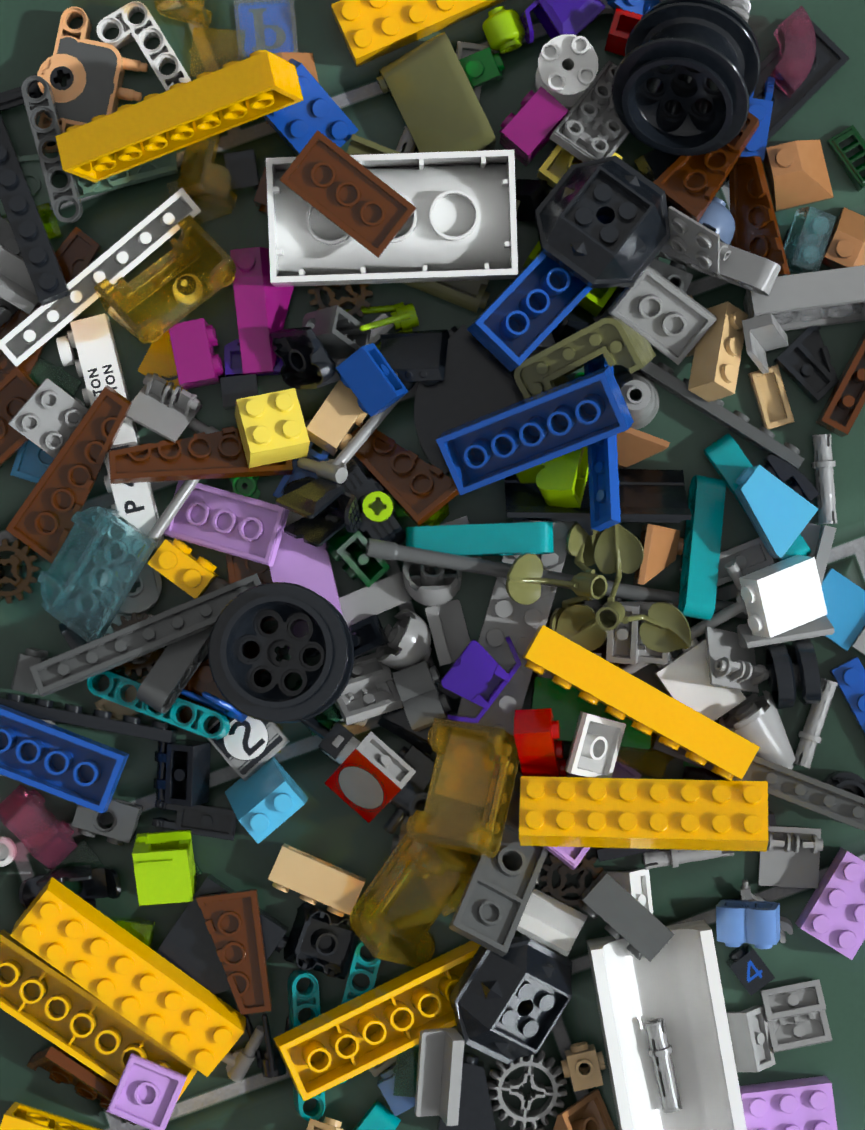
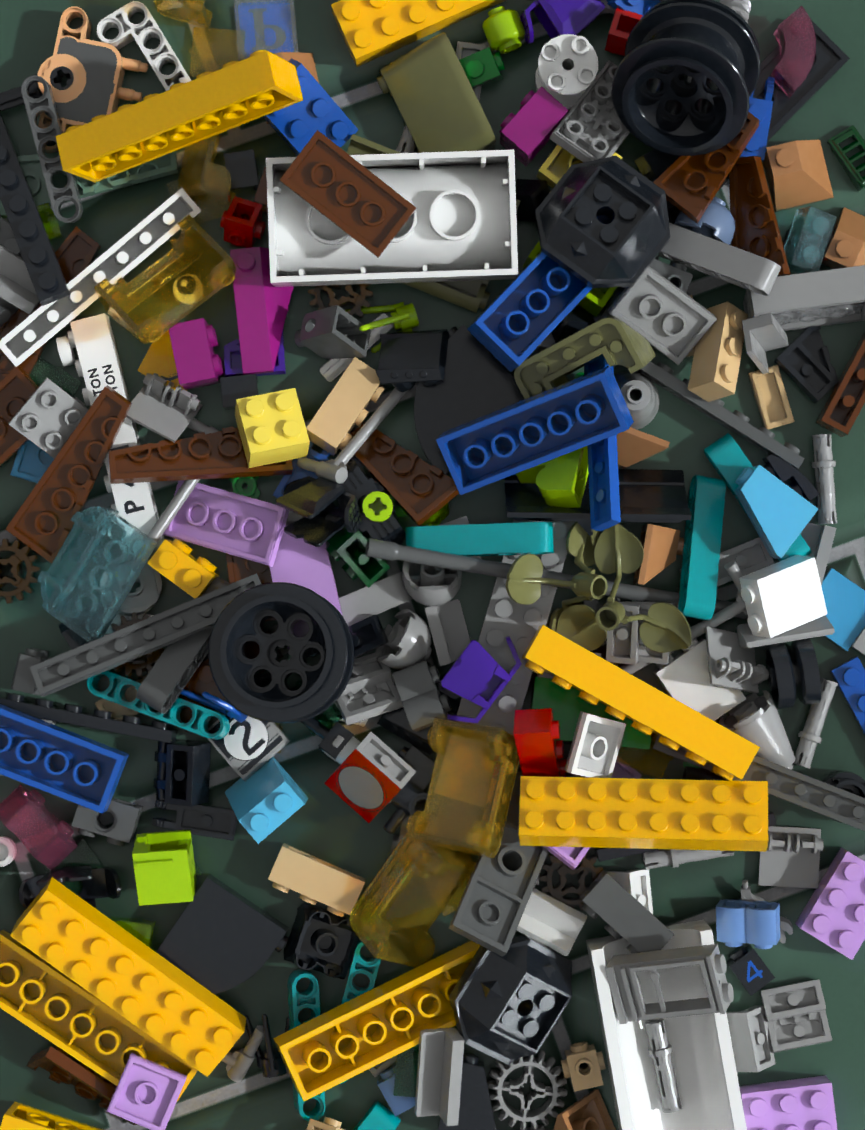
reddish brown wing [196,889,272,1015] -> none
black slope [270,327,341,390] -> none
blue brick [336,343,409,417] -> none
light grey hinge [668,206,731,275] -> none
none -> red brick [220,196,266,248]
none -> light grey door [605,944,734,1024]

